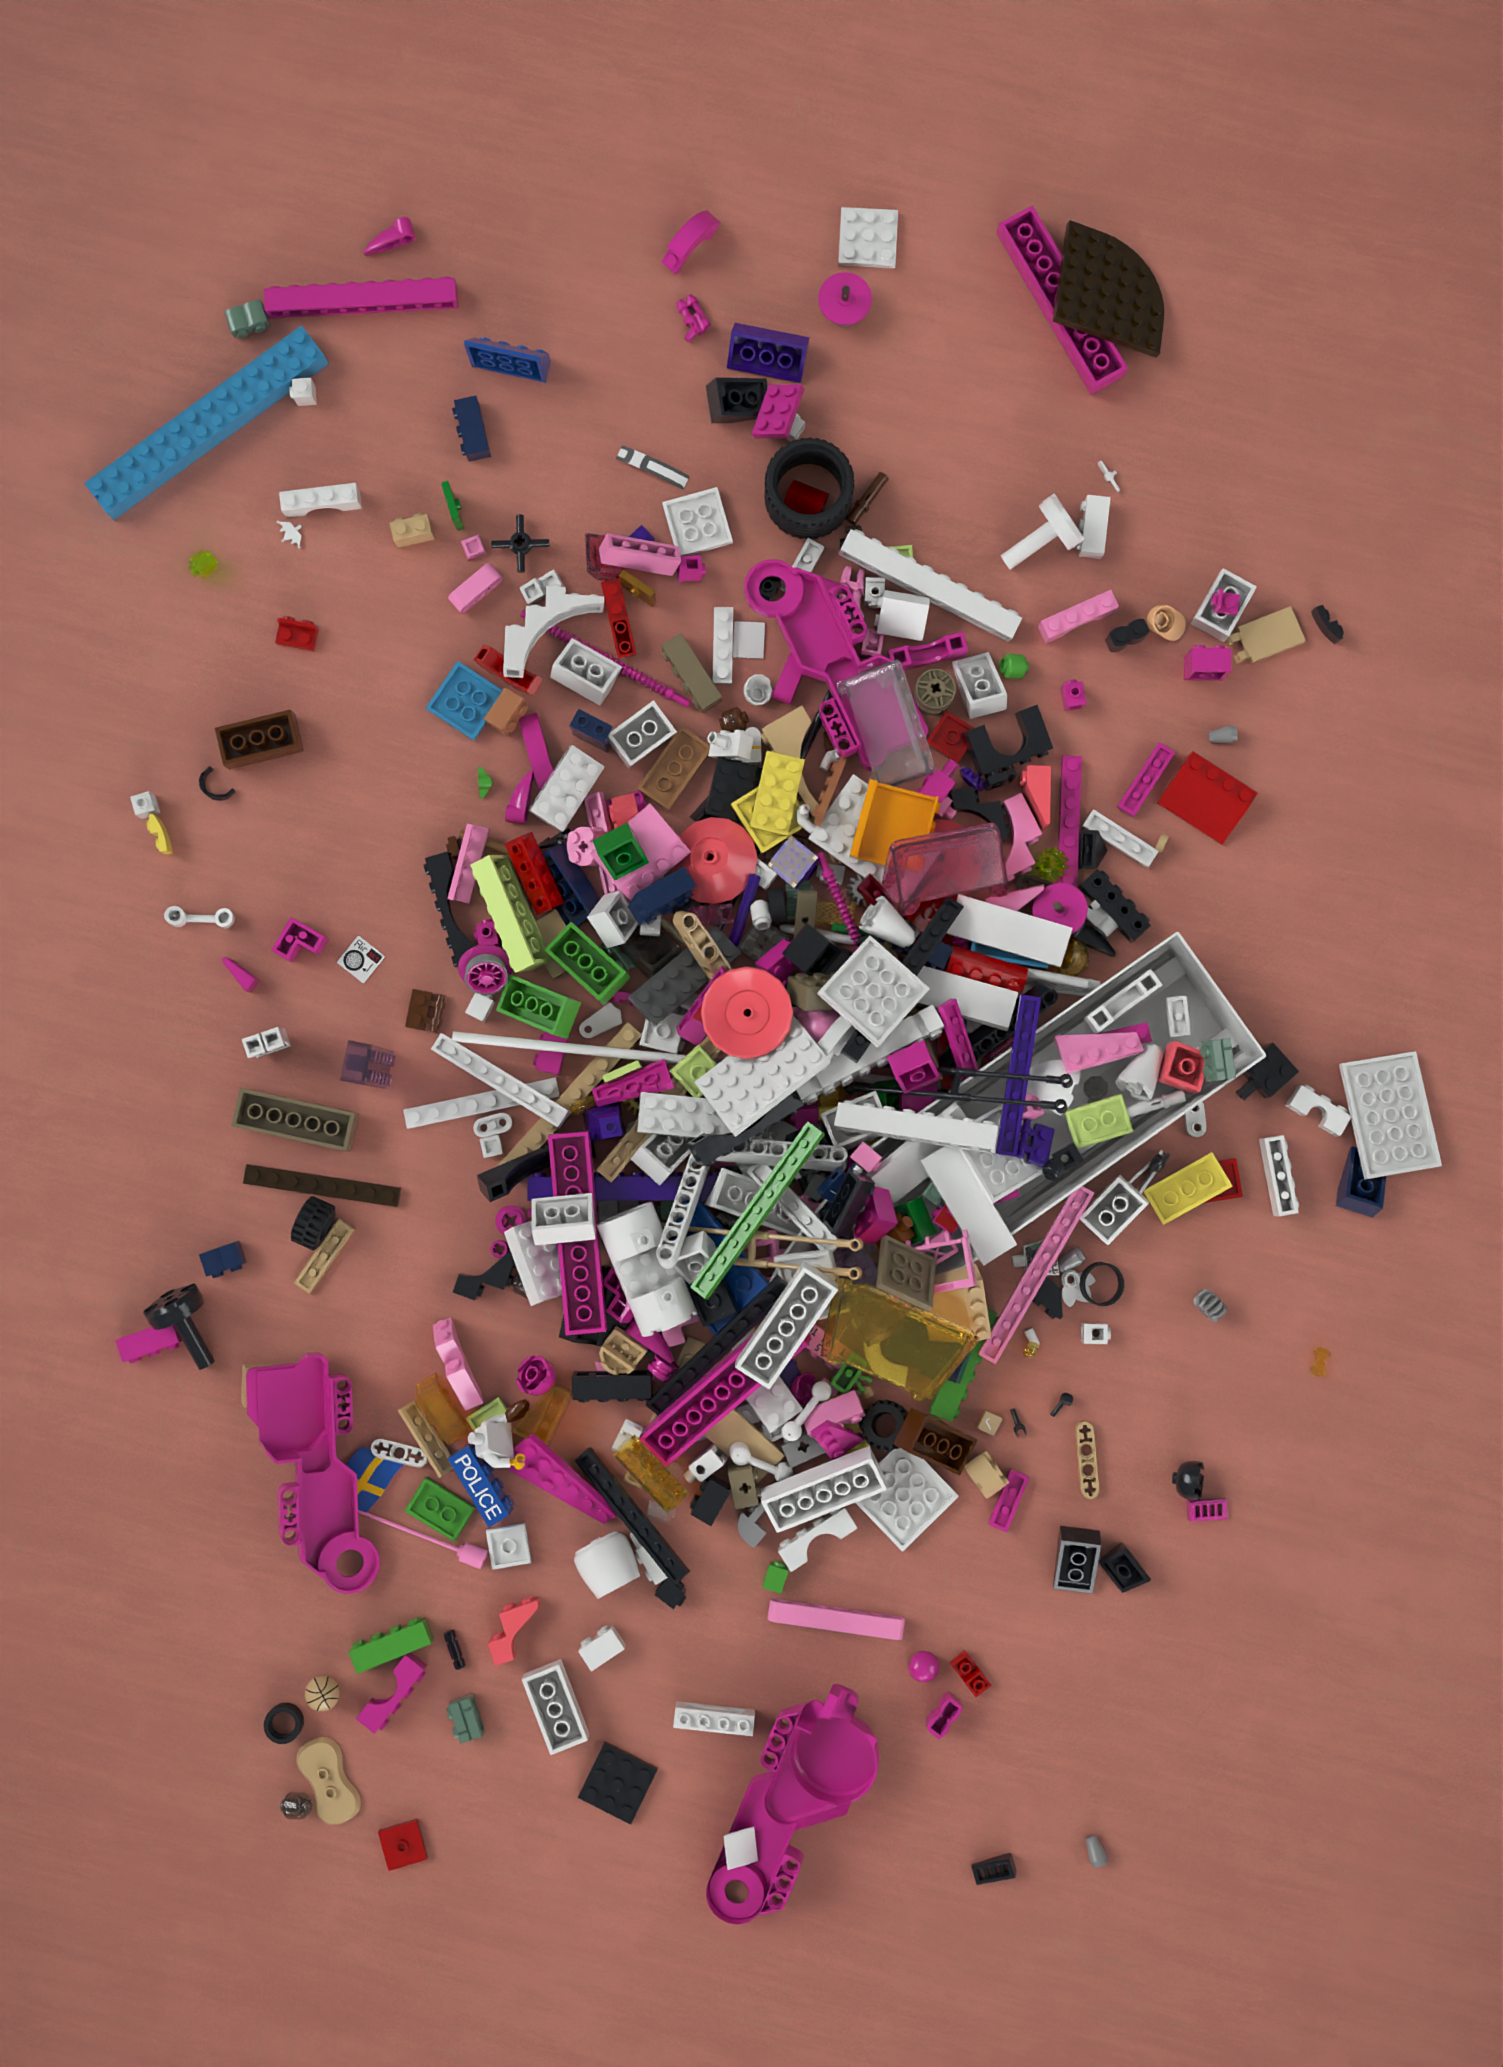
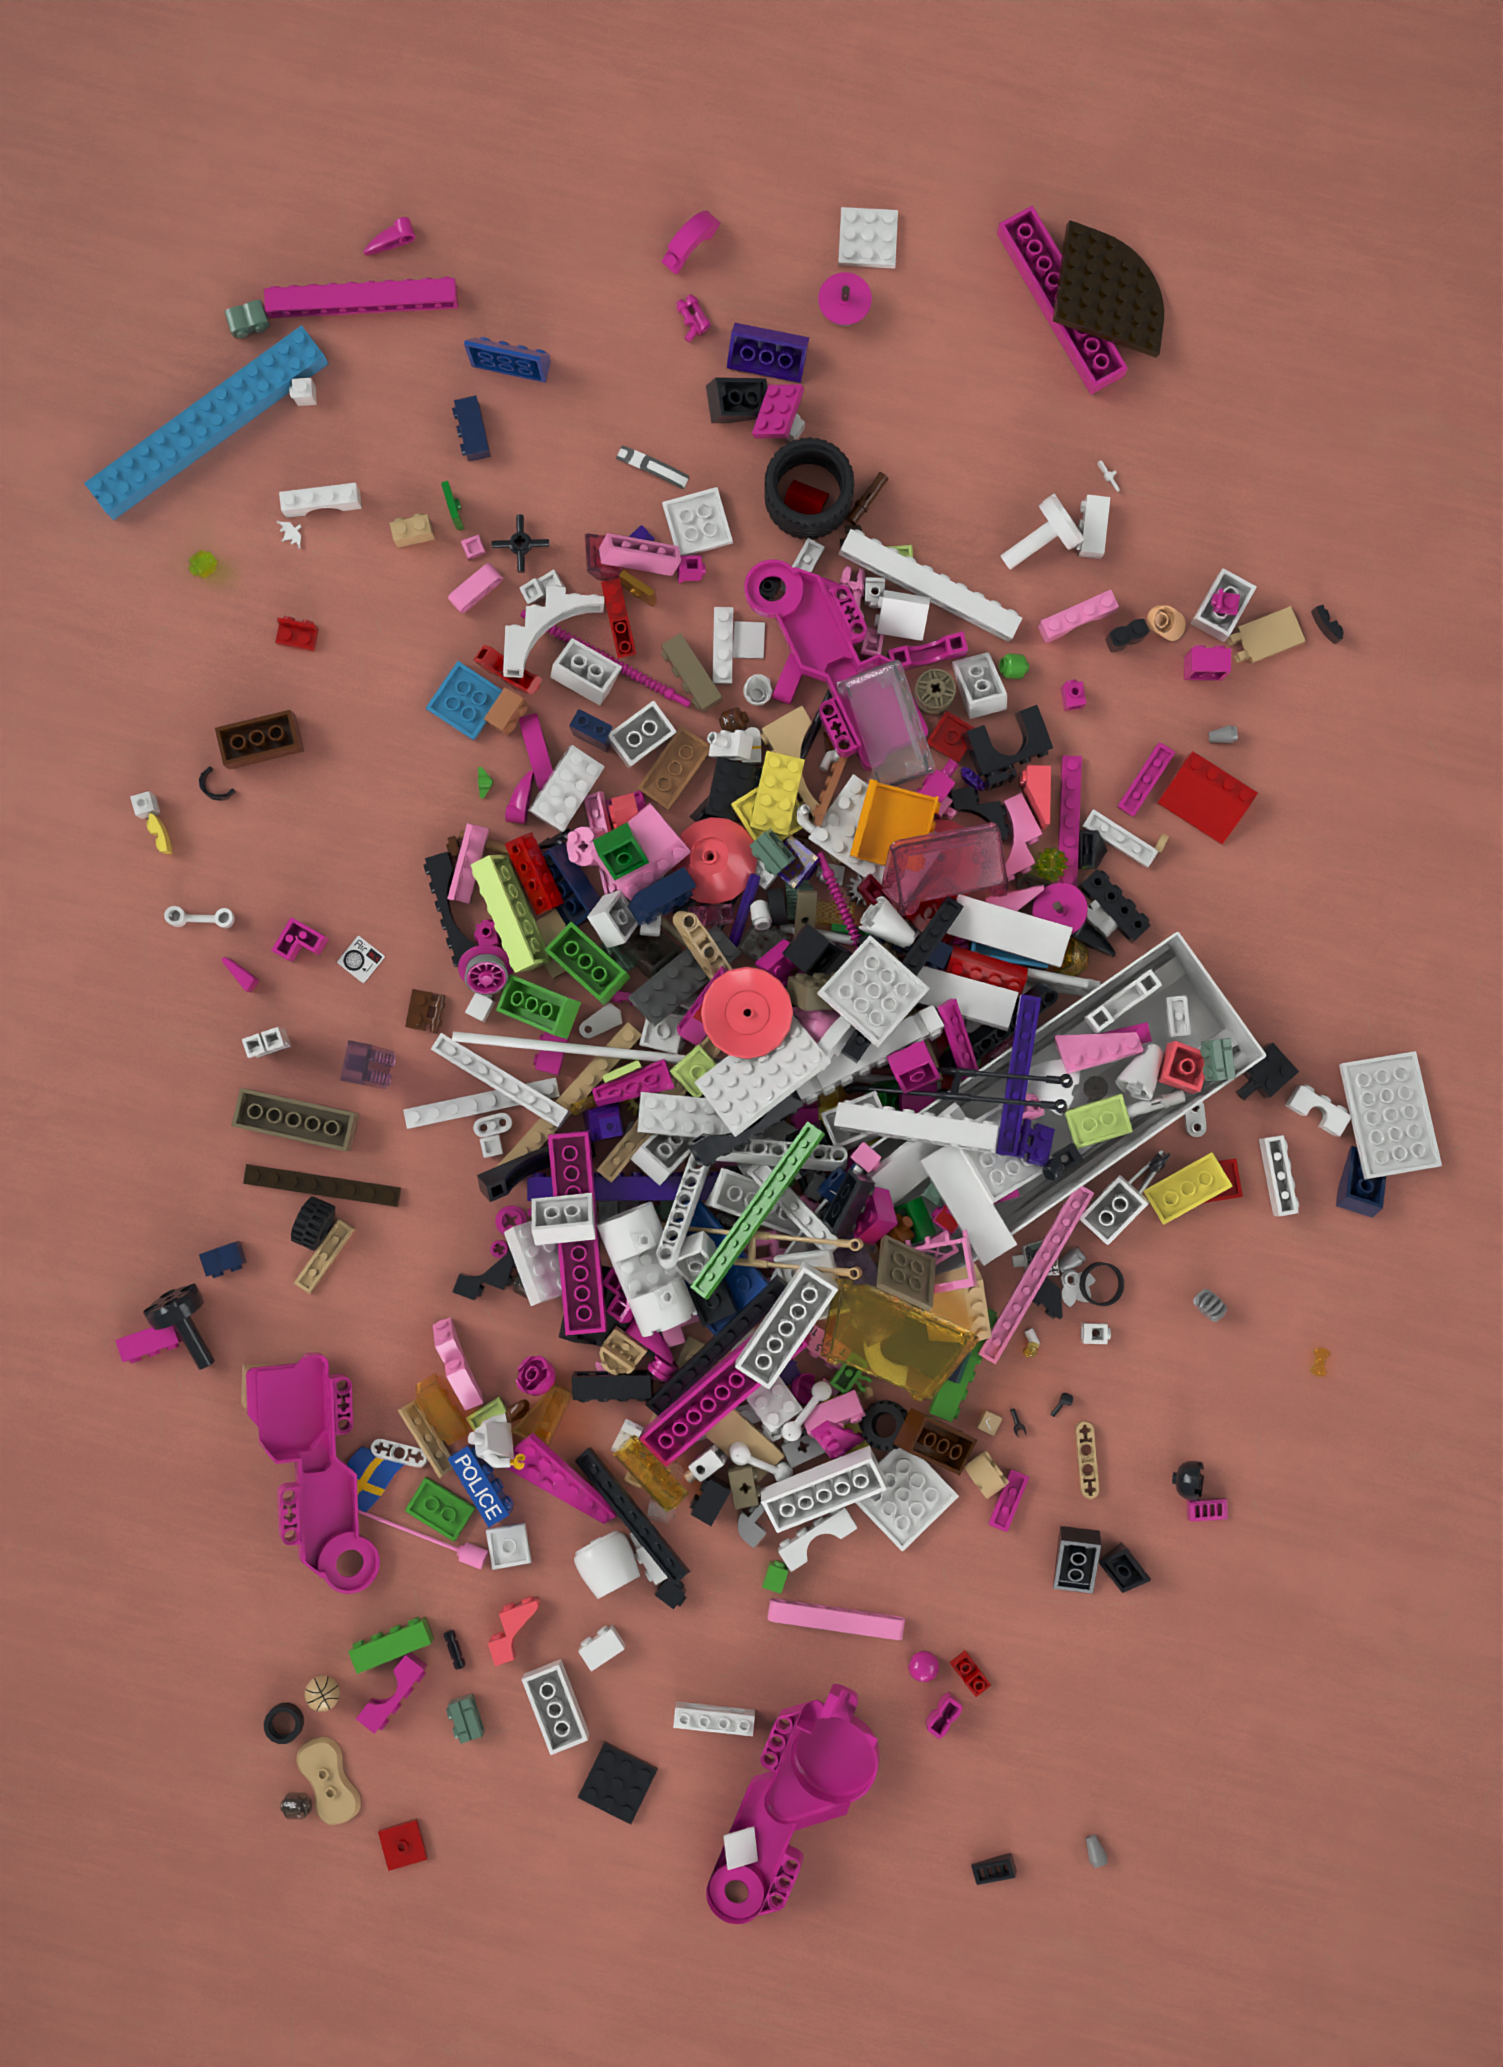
none -> sand green brick [749,828,796,876]

